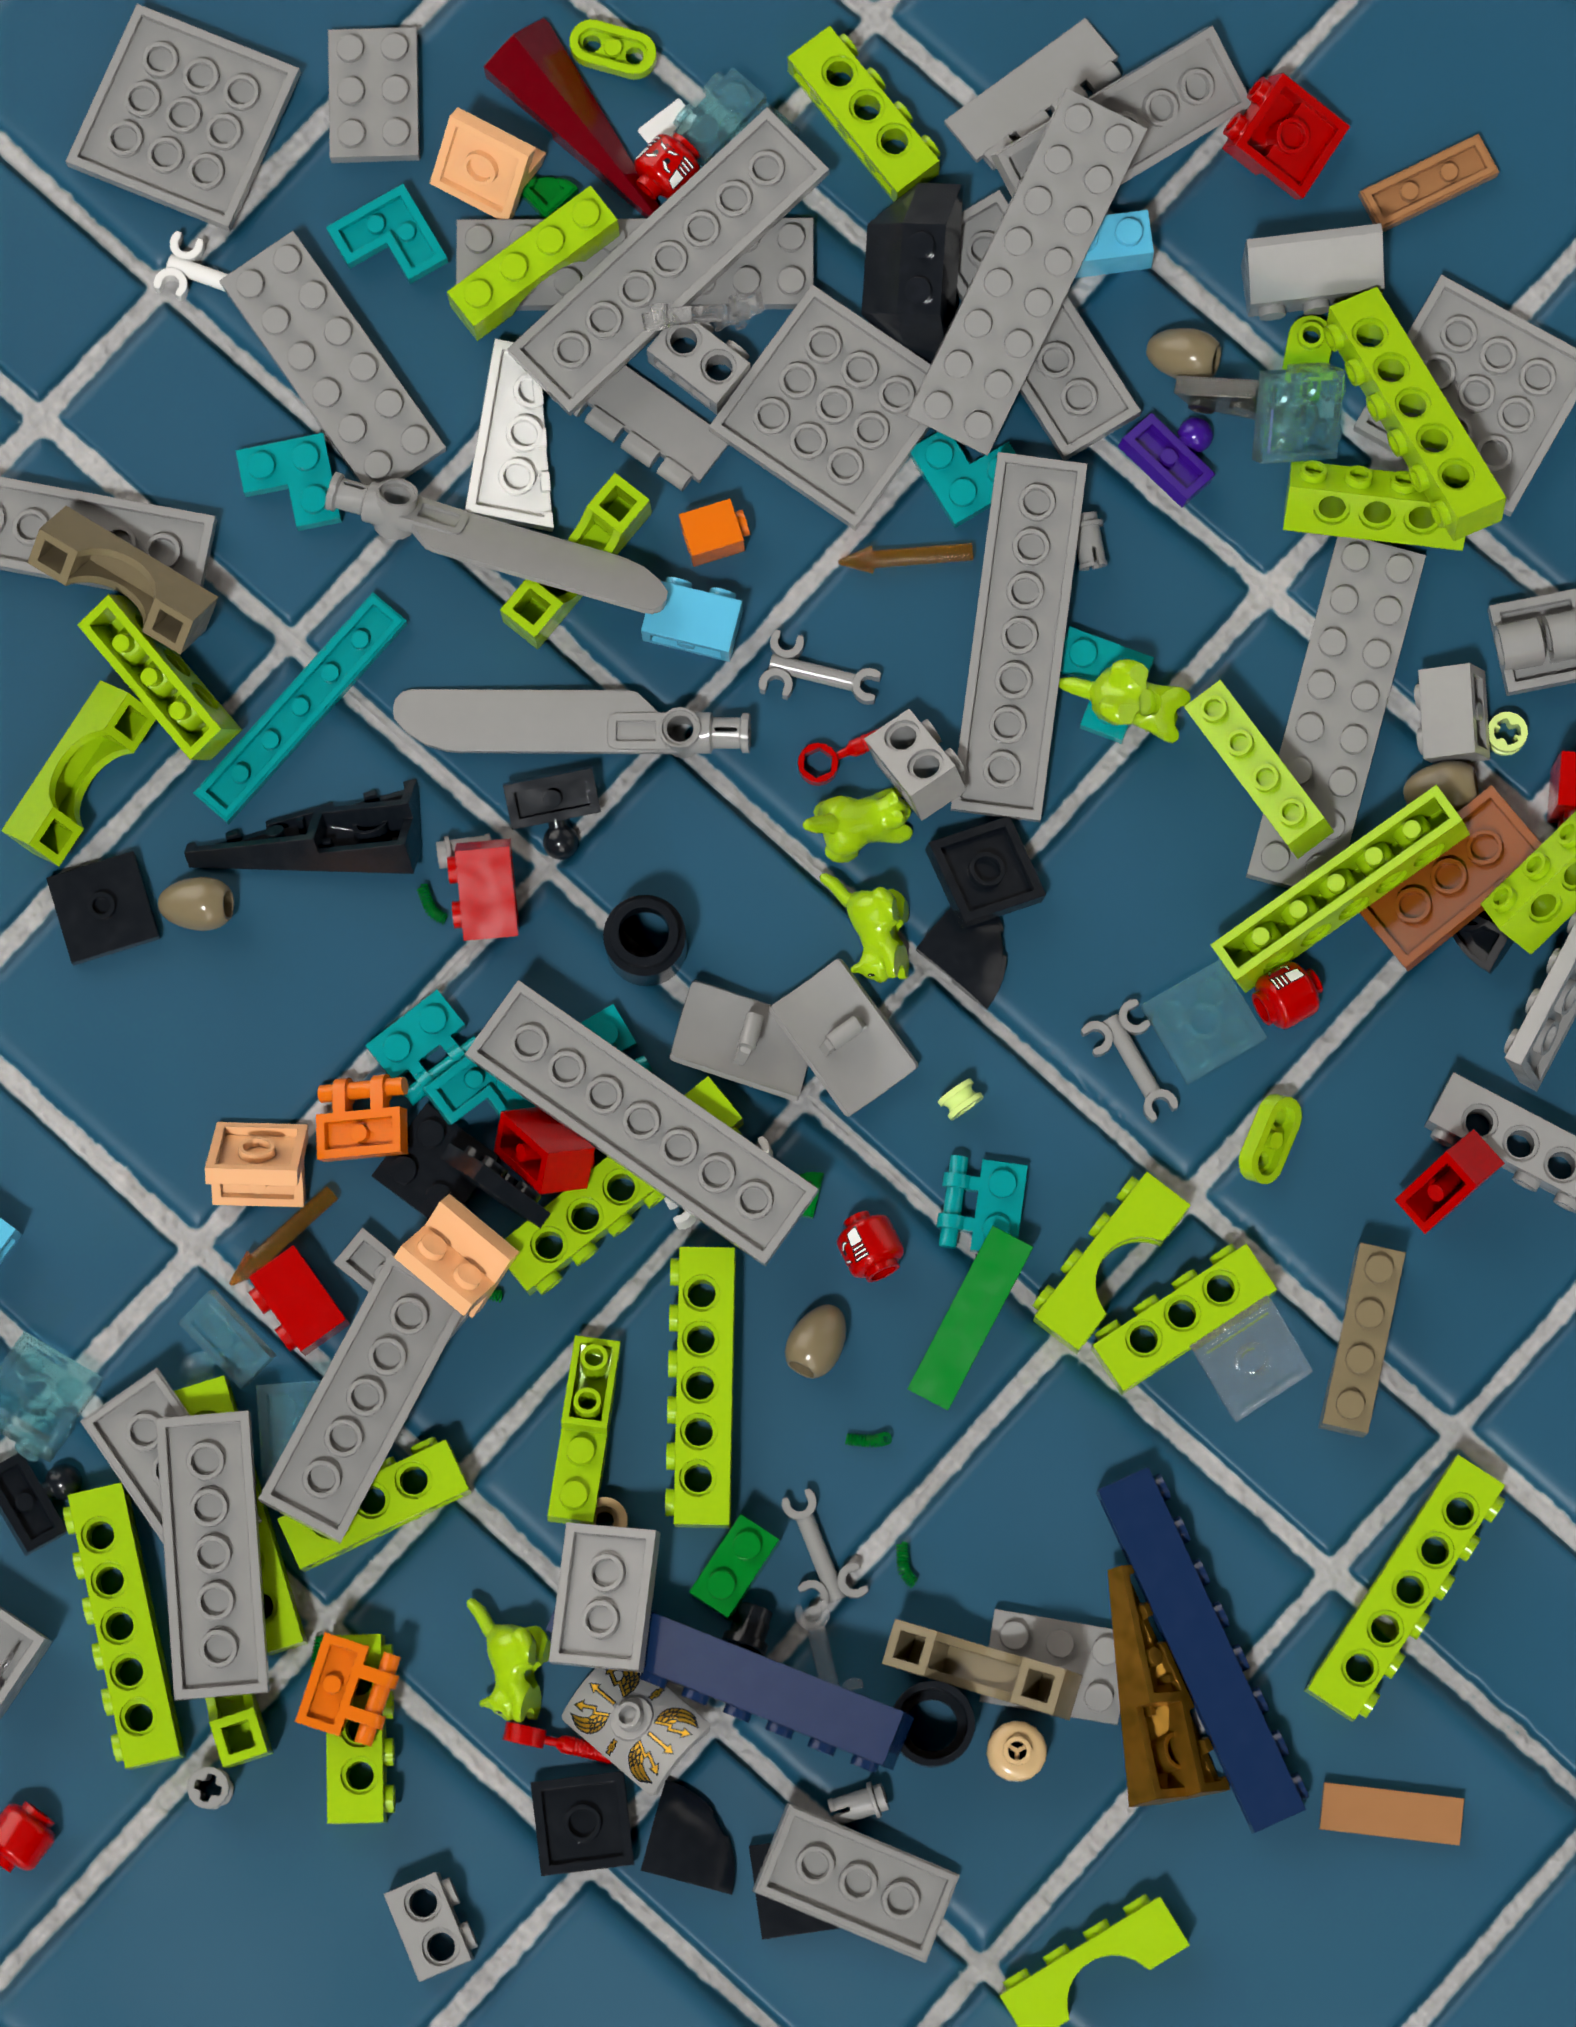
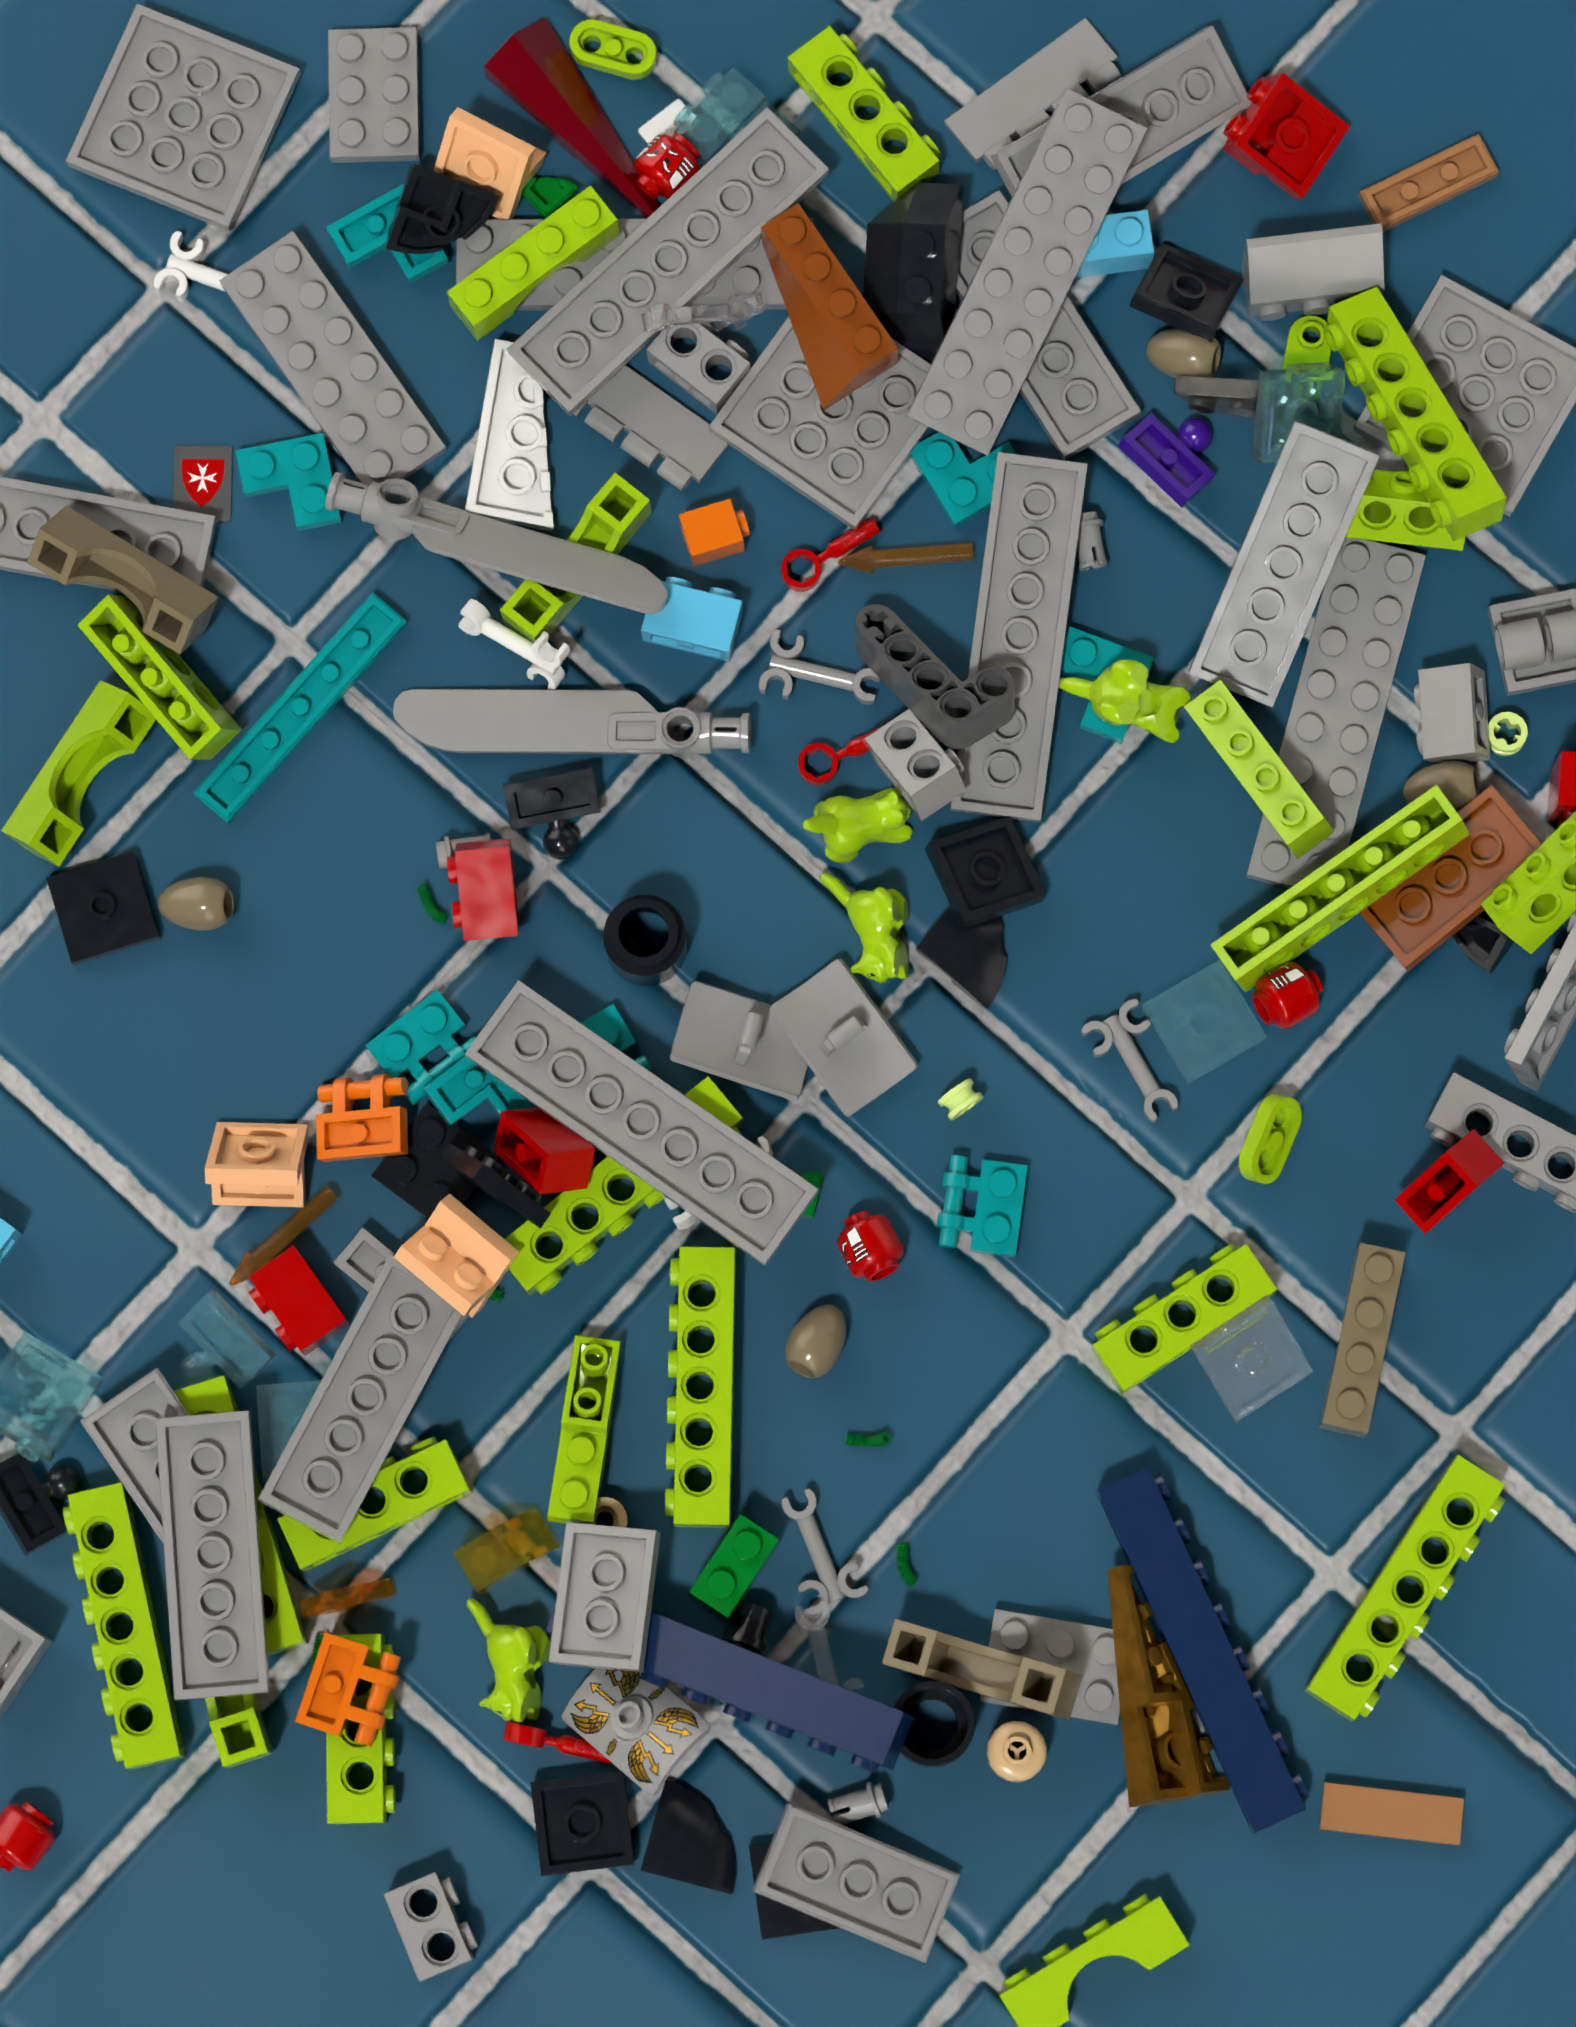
black wedge [184,779,422,874] -> none
light grey bush [187,1767,234,1810] -> none
green tile [907,1225,1034,1411] -> none
lime arch [1032,1171,1191,1355] -> none
none -> dark grey sticker [173,445,233,522]
none -> clear orange tile [299,1578,396,1618]
none -> black brick [384,163,500,254]
none -> clear yellow slope [453,1508,559,1596]
none -> white bar [458,599,570,690]
none -> dark orange wedge [761,203,898,411]
none -> red piece [781,518,880,592]
none -> dark grey beam [855,604,1015,749]
none -> black plate [1129,243,1244,343]
none -> light grey plate [1188,420,1380,708]

